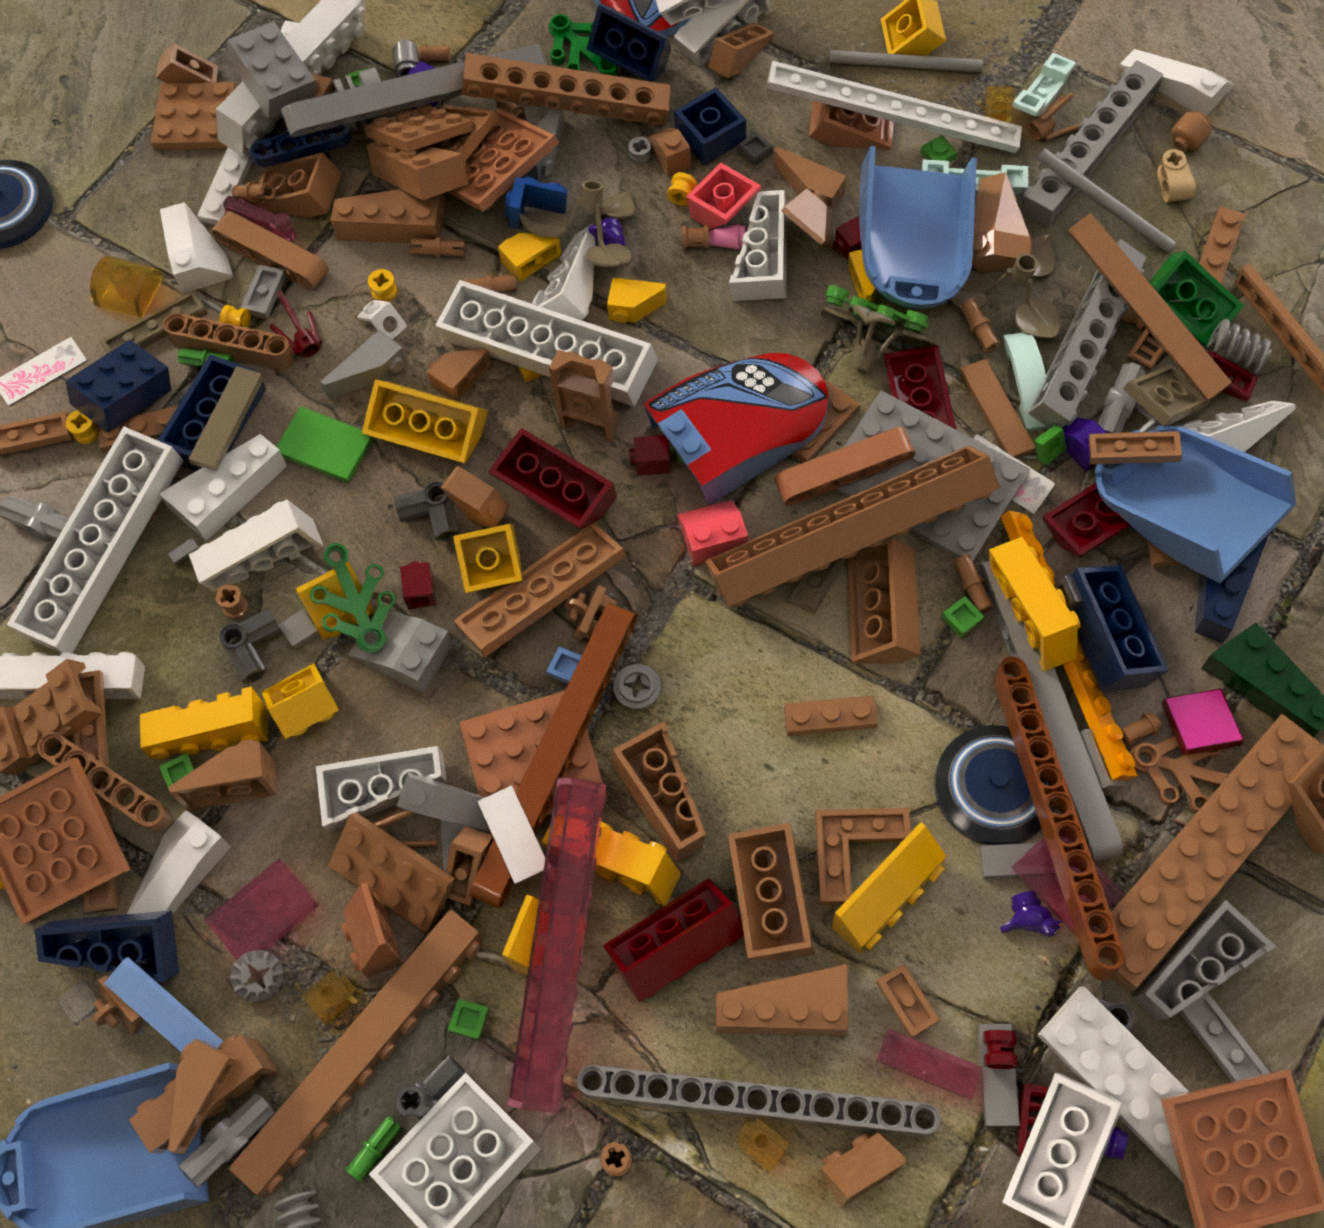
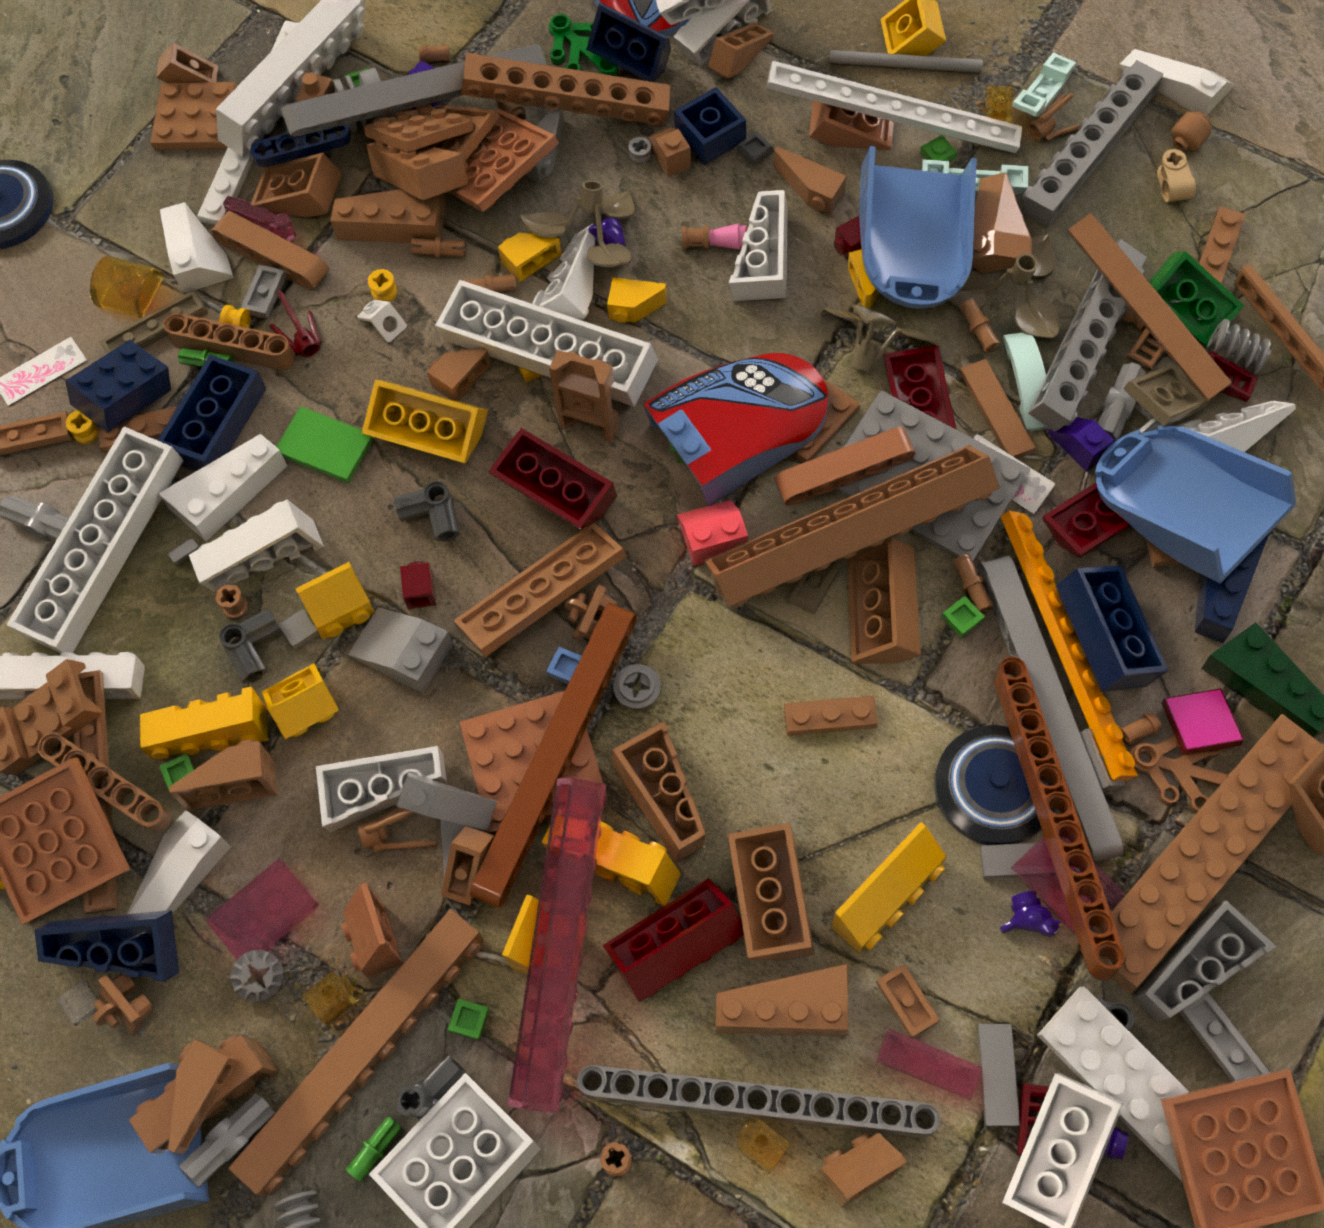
light blue tile [104,957,224,1052] -> none
dark tan tile [188,366,264,472] -> none
light grey brick [227,21,315,119] -> none
medium nougat pin [232,181,276,203] -> none
green plant [310,543,396,653] -> none
light grey slope [320,329,407,399] -> none
medium nougat plate [328,813,455,933] -> none
light grey brick [393,40,419,77] -> none
medium nougat slope [441,466,510,528] -> none
yellow slope [453,524,523,593] -> none
white sticker [478,785,549,884] -> none
blue bracket [505,177,568,230] -> none
dark red brick [629,435,671,476] -> none
yellow wheel [667,172,697,206] -> none
coral slope [686,163,761,229] -> none
slope [781,188,834,251] -> none
medium nougat plate [815,808,911,905] -> none
bright green plant [825,285,929,332] -> none
dark red wheel [983,1030,1018,1069] -> none
yellow wedge [989,537,1080,672] -> none
bright green plate [1034,425,1067,465] -> none
light grey piece [1037,148,1176,253] -> none
dark grey tile [1053,575,1084,612] -> none
medium nougat plate [1088,431,1182,465] -> none

